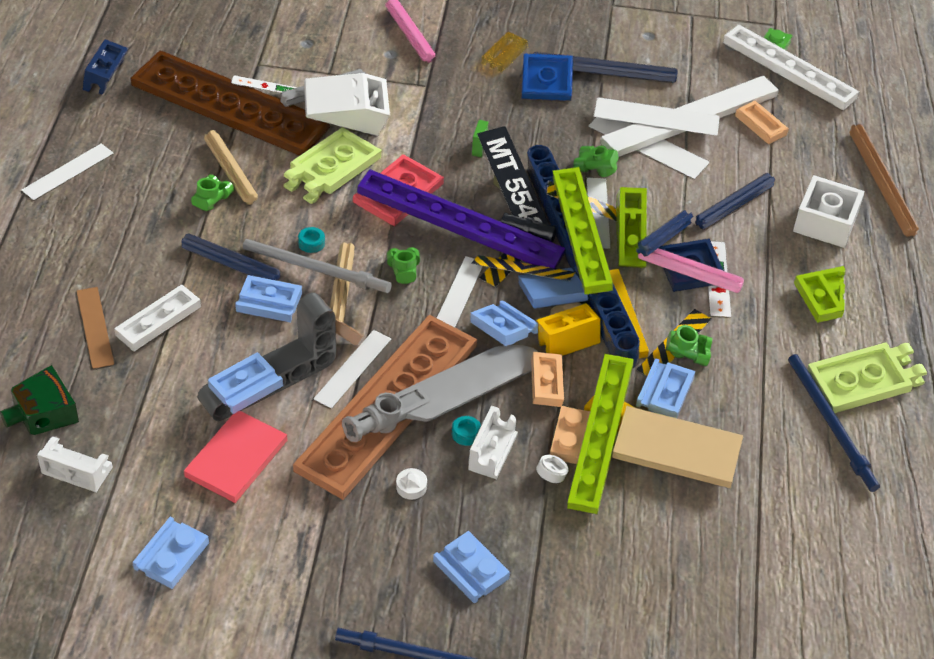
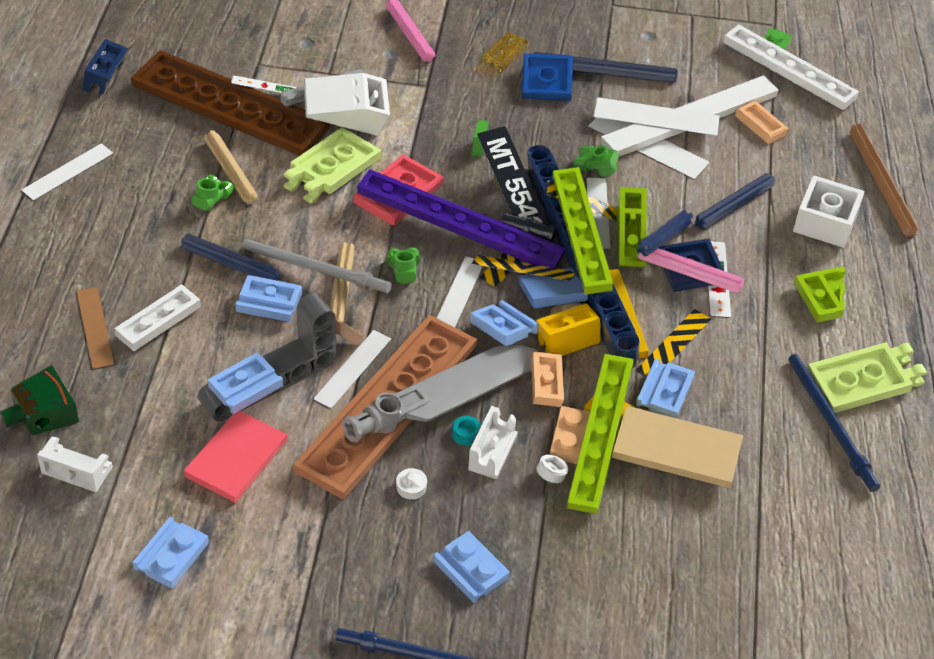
teal tile [298,227,325,253] -> none
bright green plate [666,325,712,367] -> none

